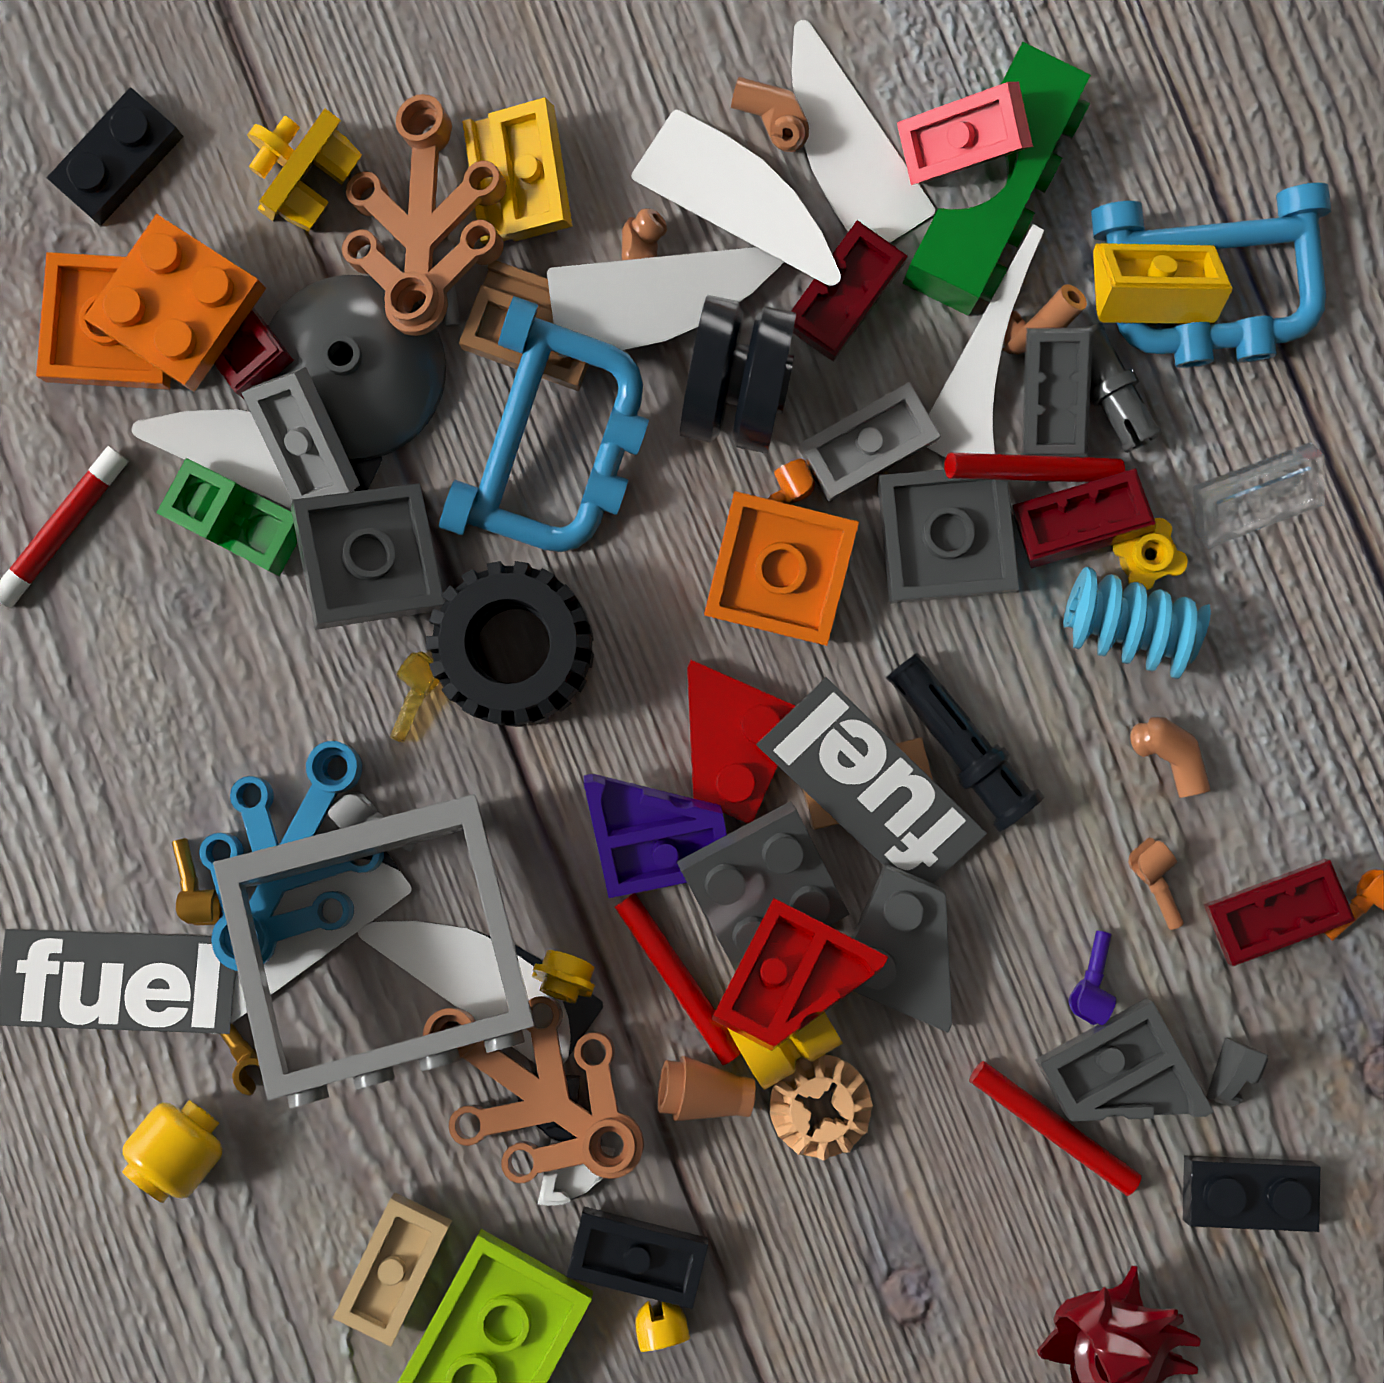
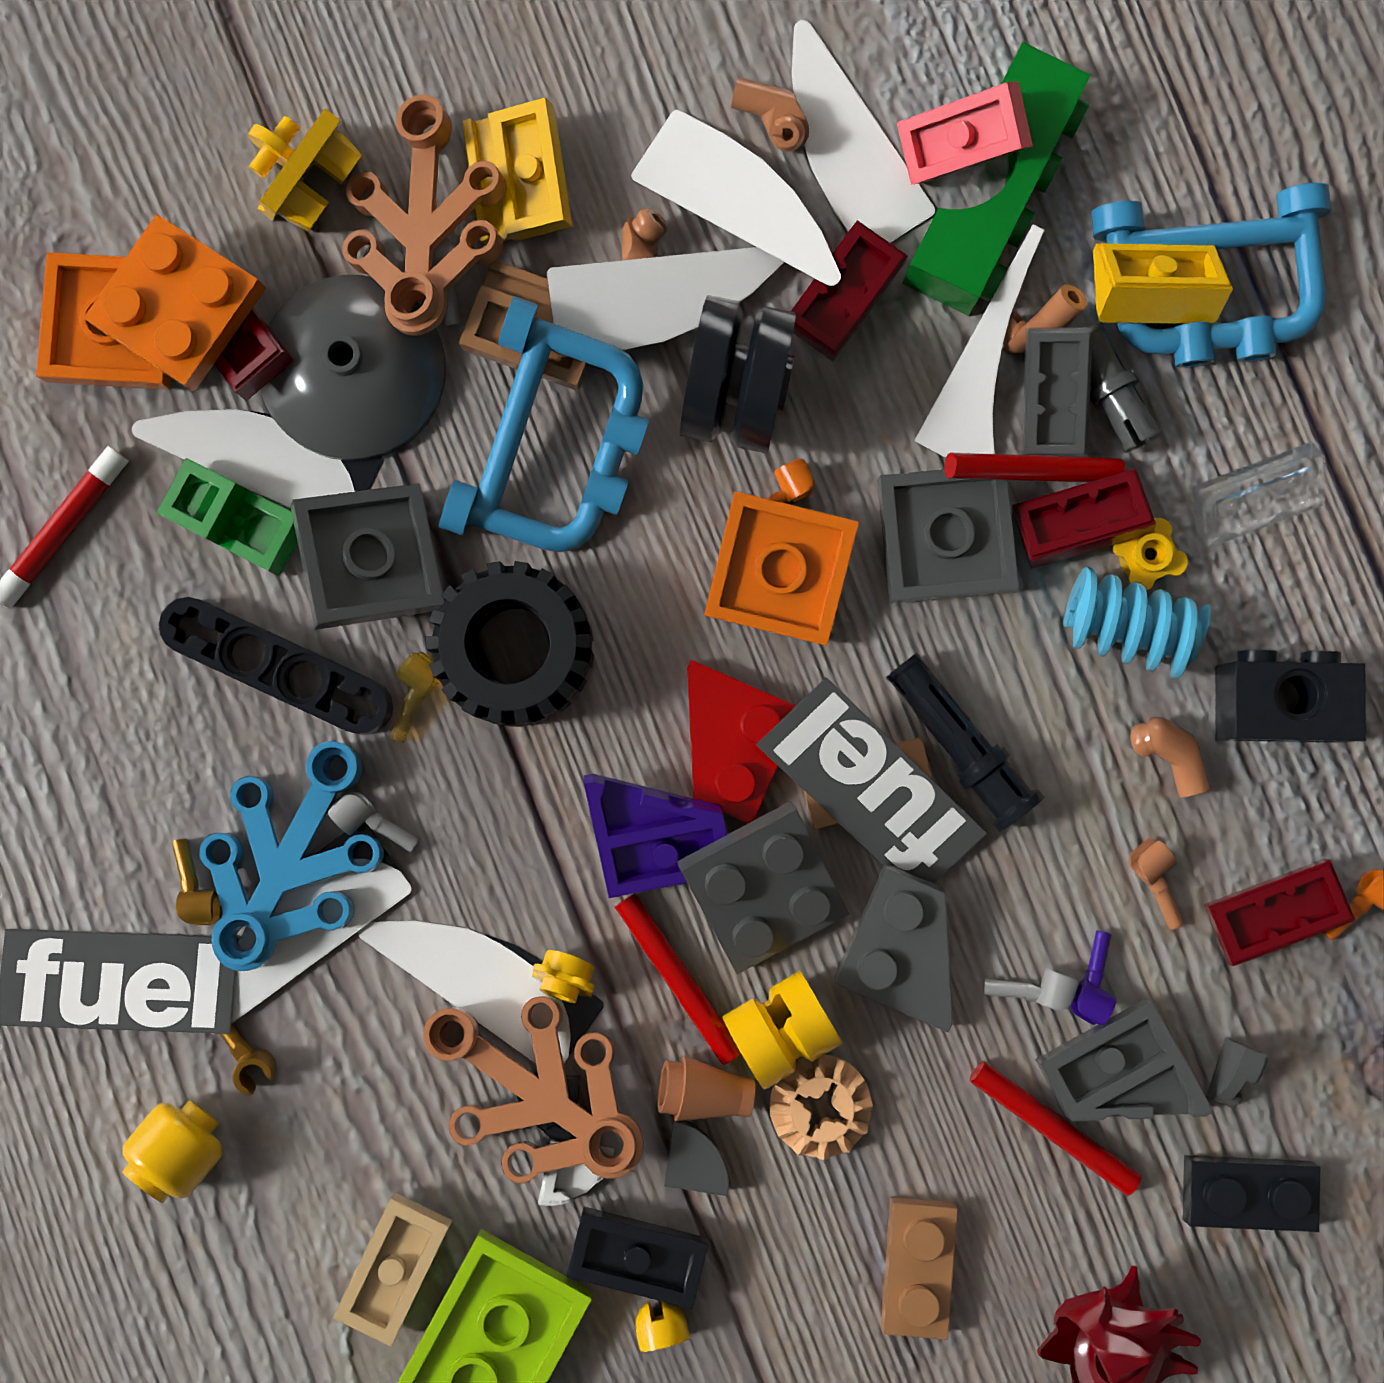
black plate [46,87,184,227] -> none
light grey window [213,794,535,1108] -> none
light grey plate [242,367,360,500] -> none
red wing [712,898,888,1051] -> none
light grey plate [798,382,941,502] -> none
none -> black beam [158,597,393,735]
none -> dark grey tile [664,1120,729,1196]
none -> medium nougat plate [880,1197,958,1340]
none -> light grey hand [984,968,1079,1010]
none -> black brick [1215,650,1366,743]

